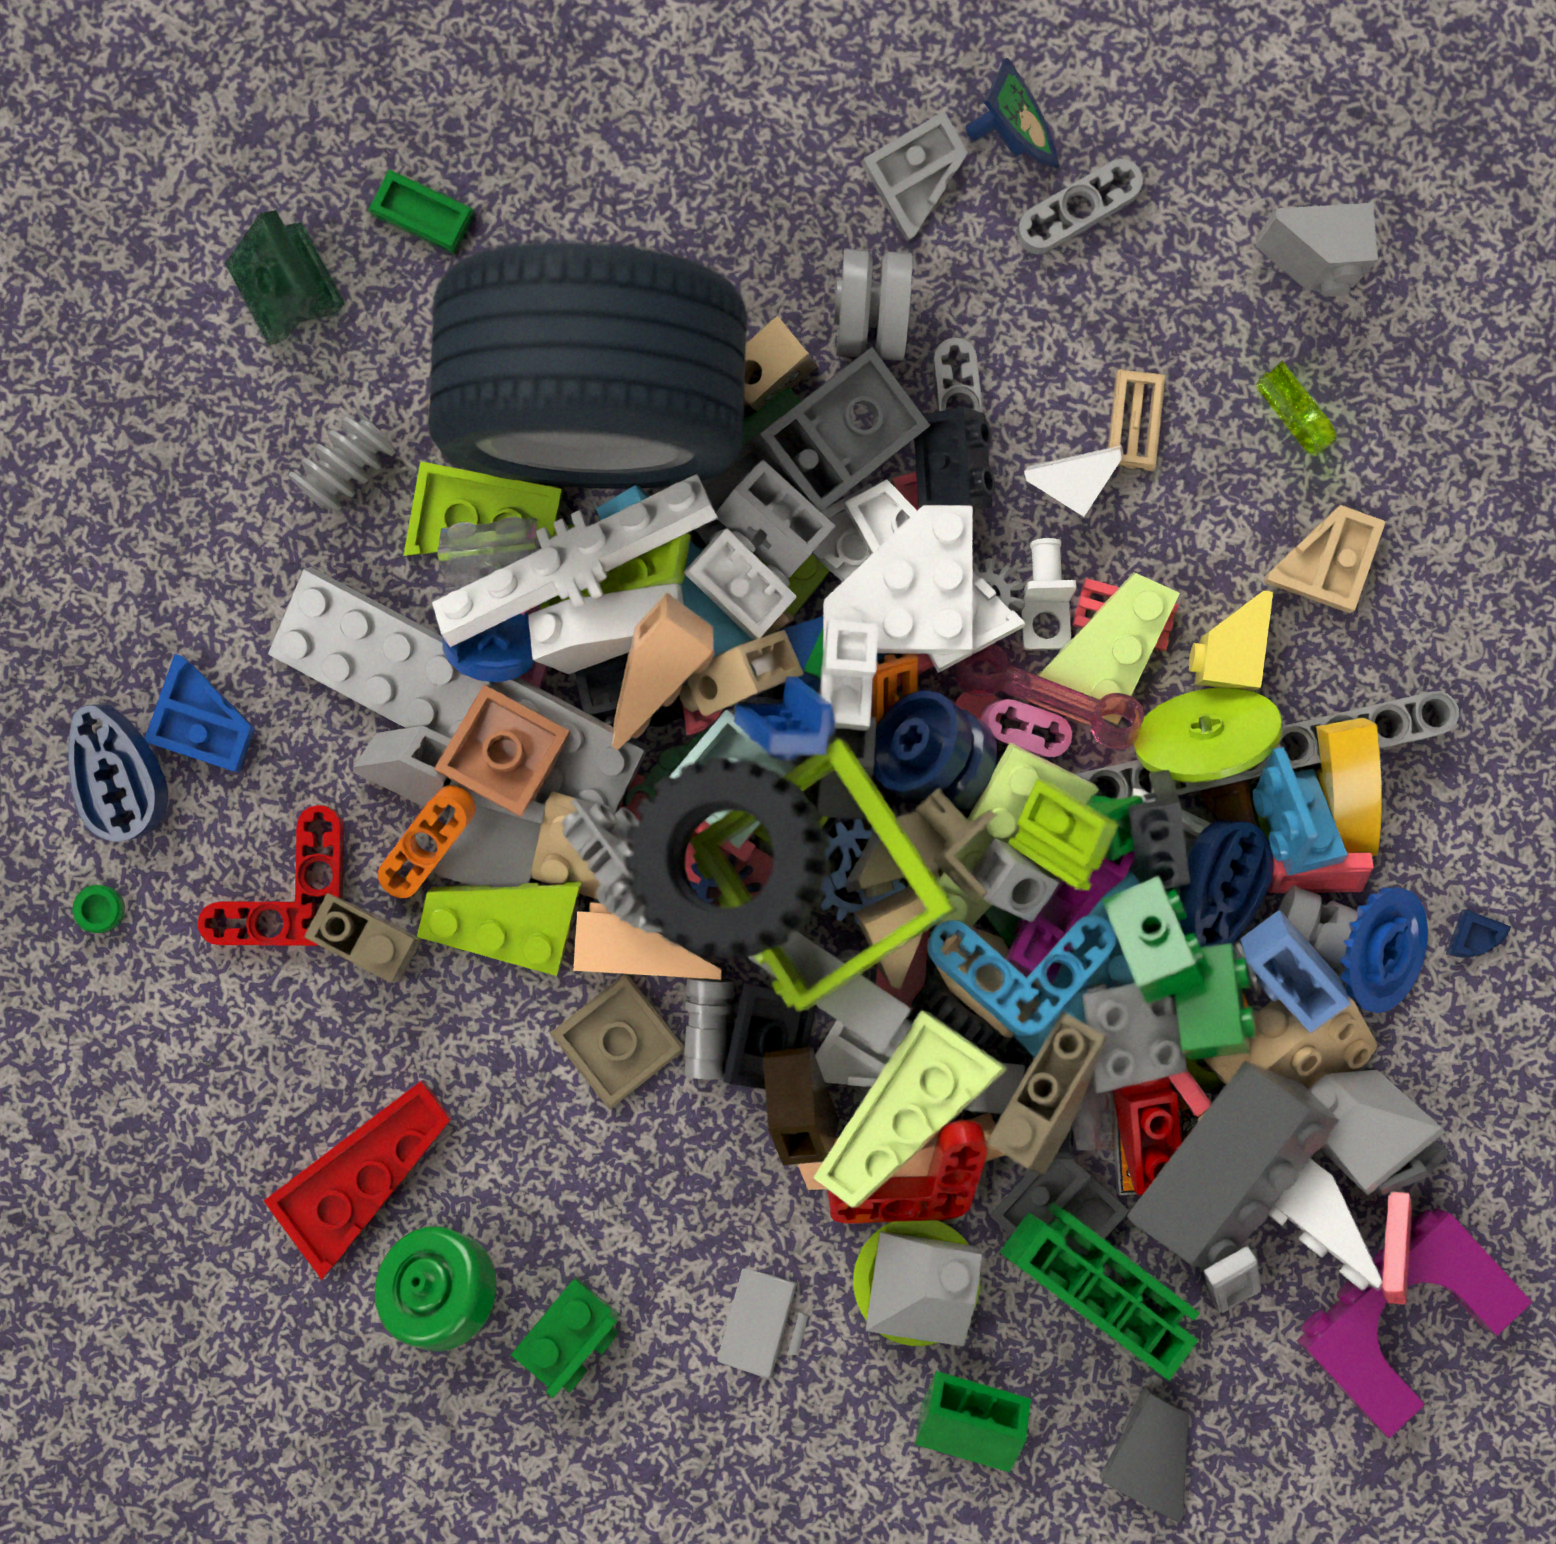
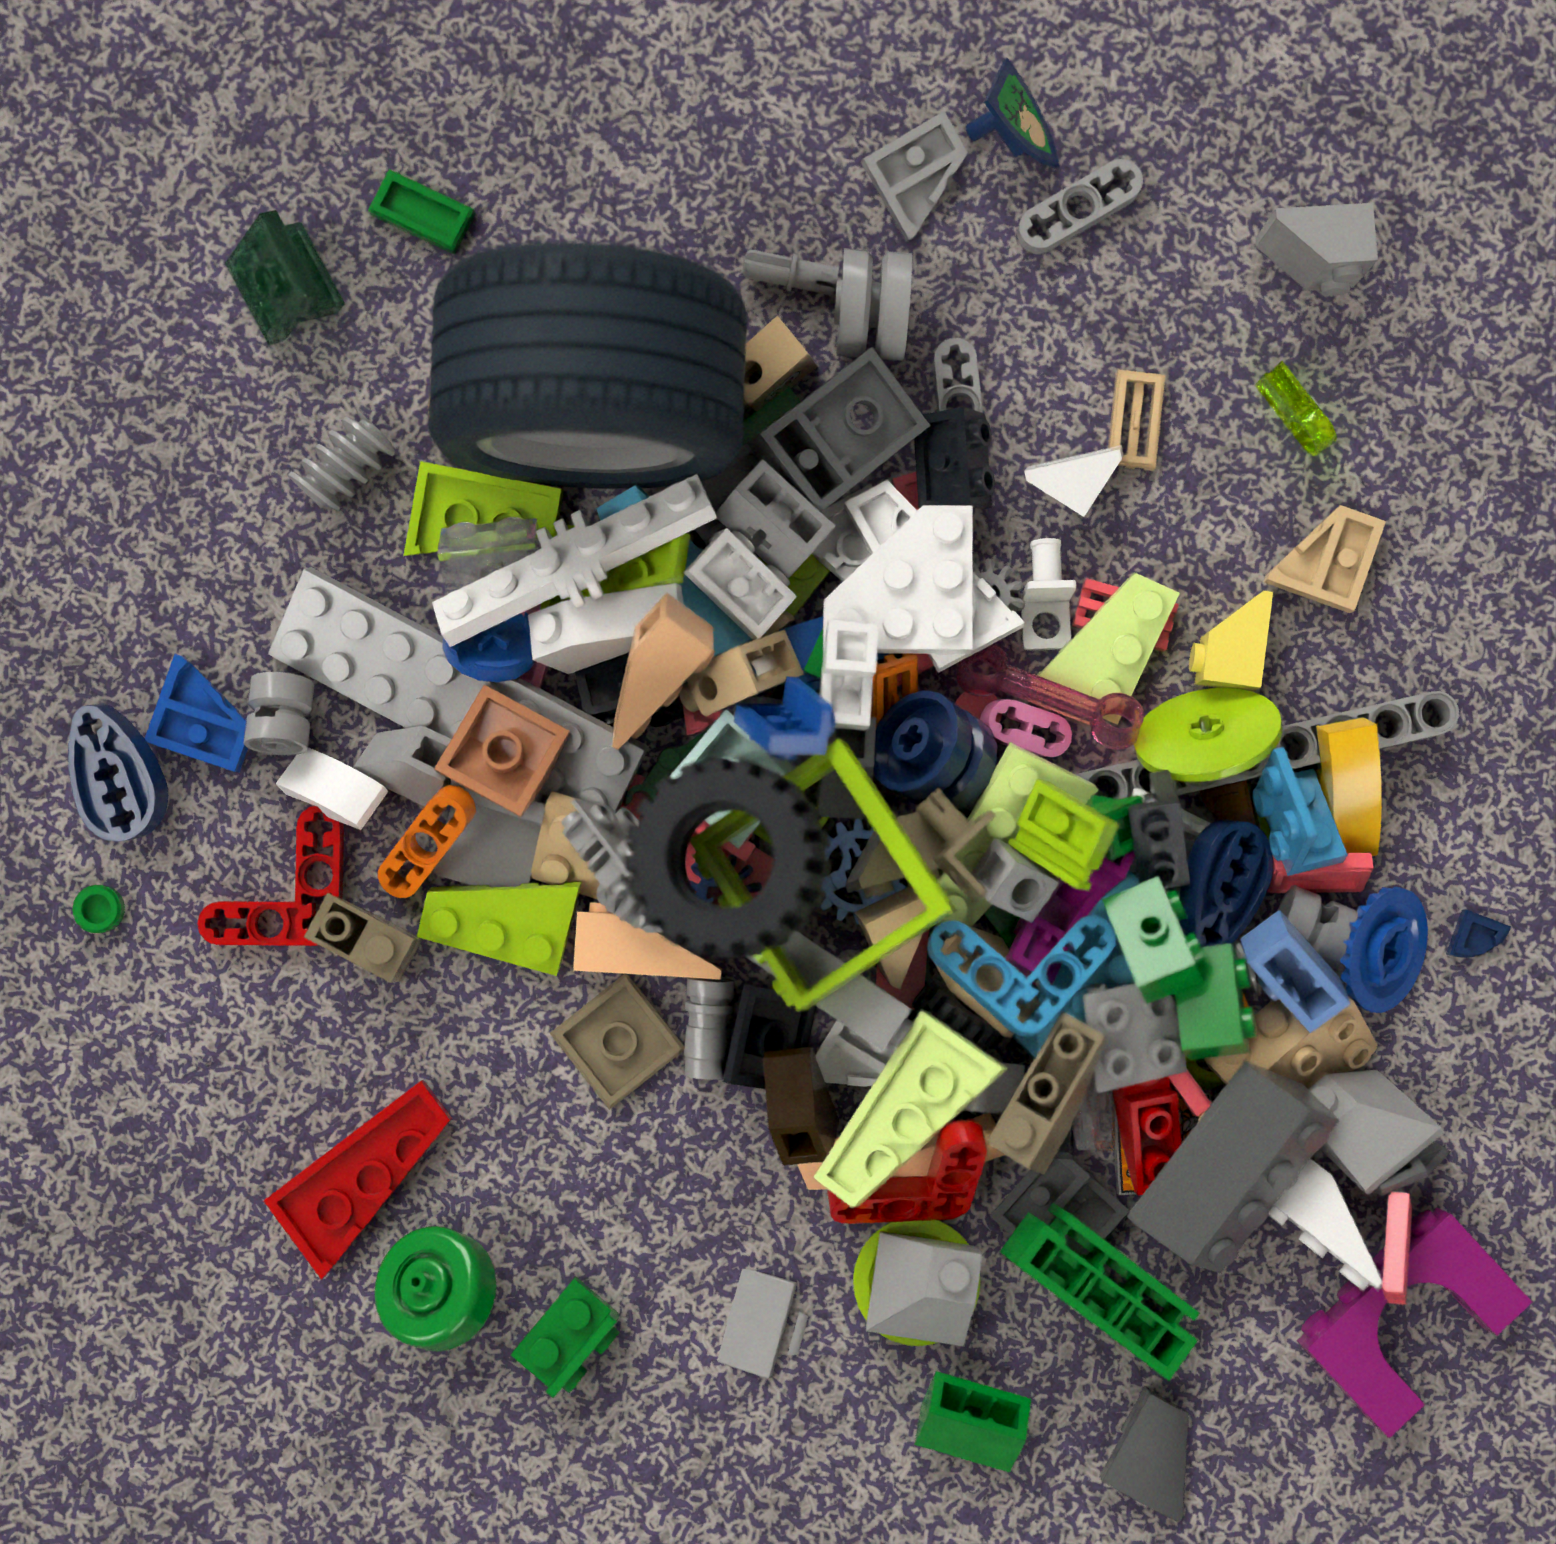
light grey tile [1204,1246,1261,1313] -> none
none -> light grey wheel [243,672,314,755]
none -> white slope [276,748,388,830]
none -> light grey axle [743,249,839,297]

